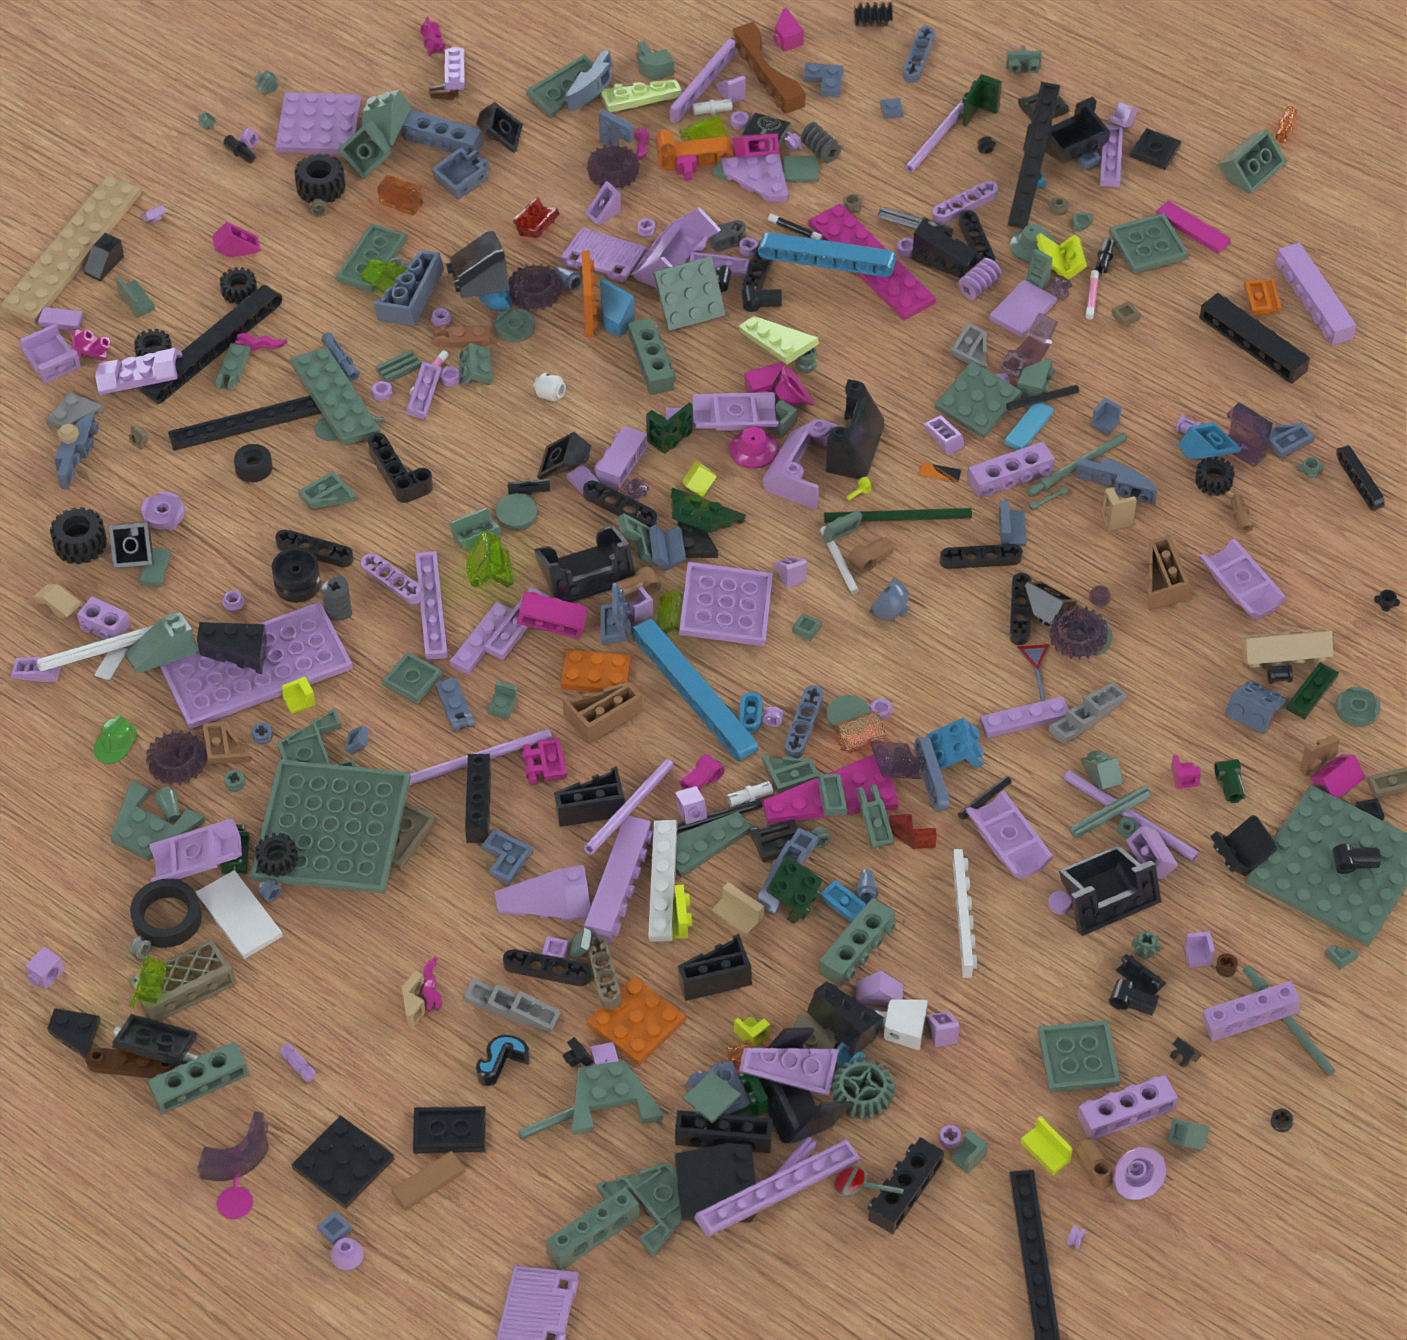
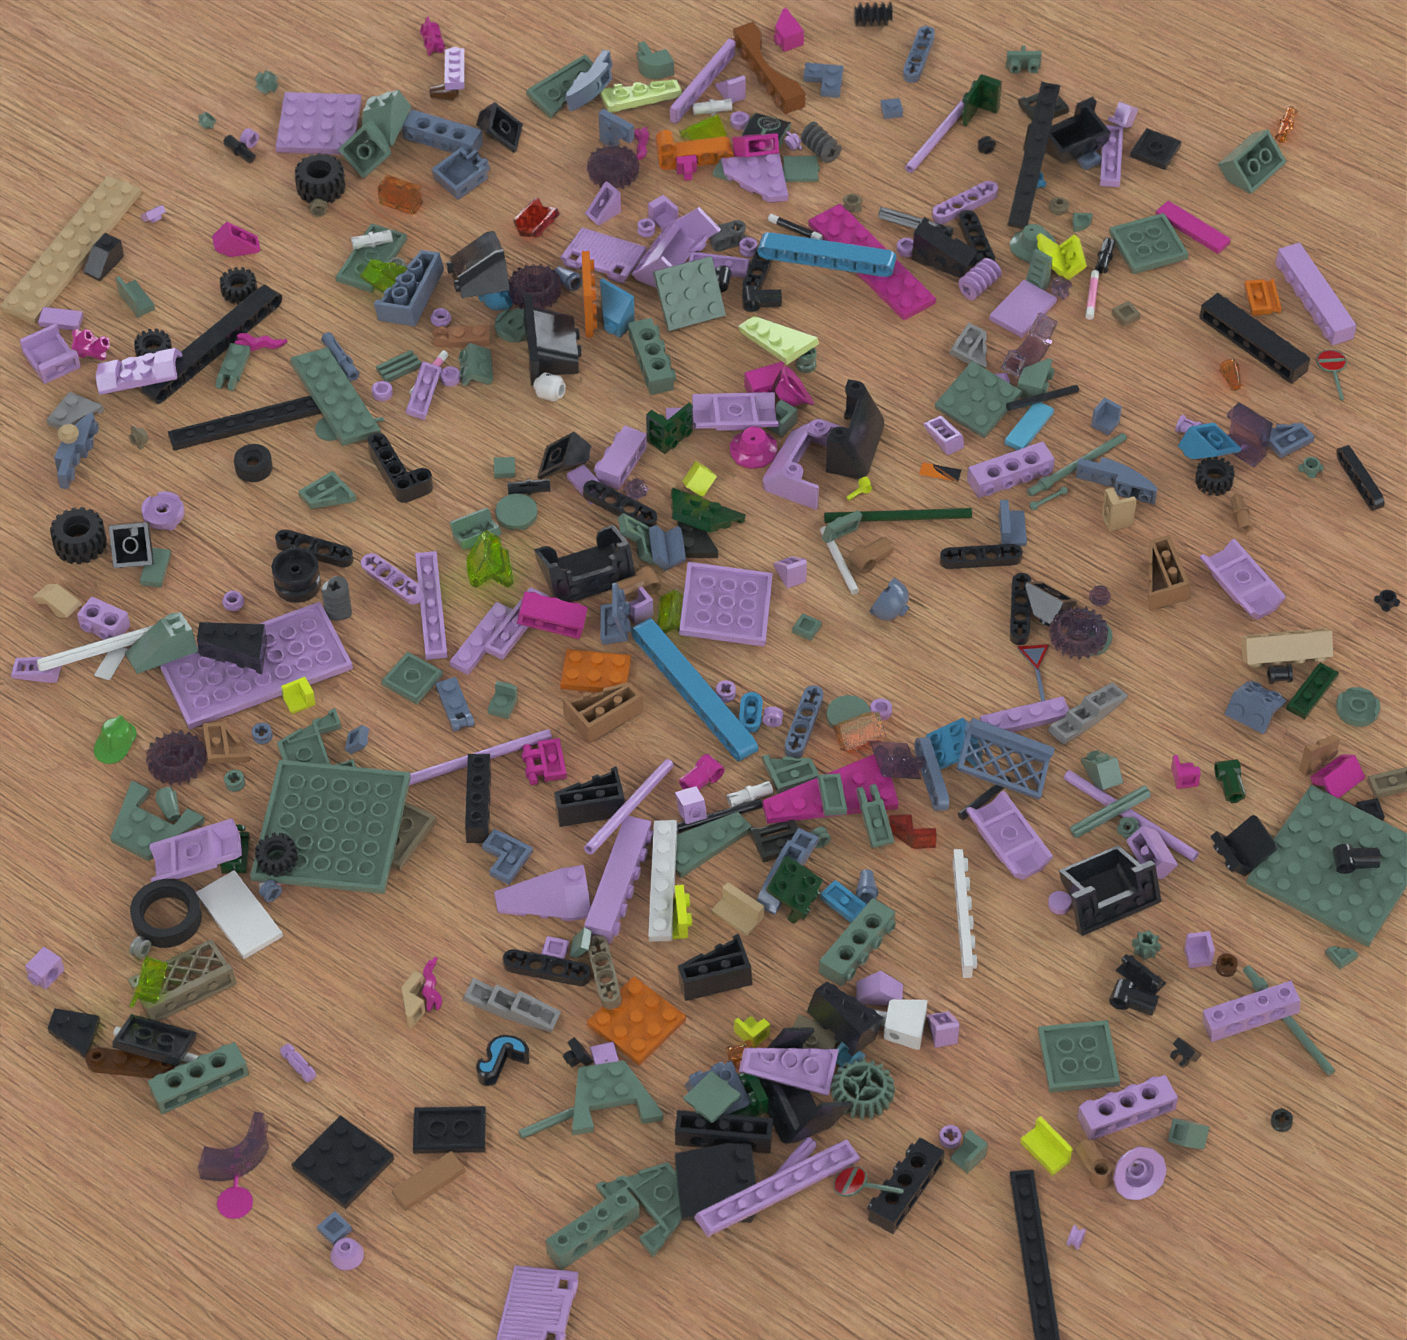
none -> white pin [351,230,393,250]
none -> sand green tile [494,457,515,478]
none -> black windscreen [524,294,581,385]
none -> lavender panel [648,195,678,230]
none -> lavender bush [716,680,736,703]
none -> sand blue fence [957,718,1055,800]
none -> clear orange cone [1219,359,1243,391]
none -> piece [1316,350,1347,401]

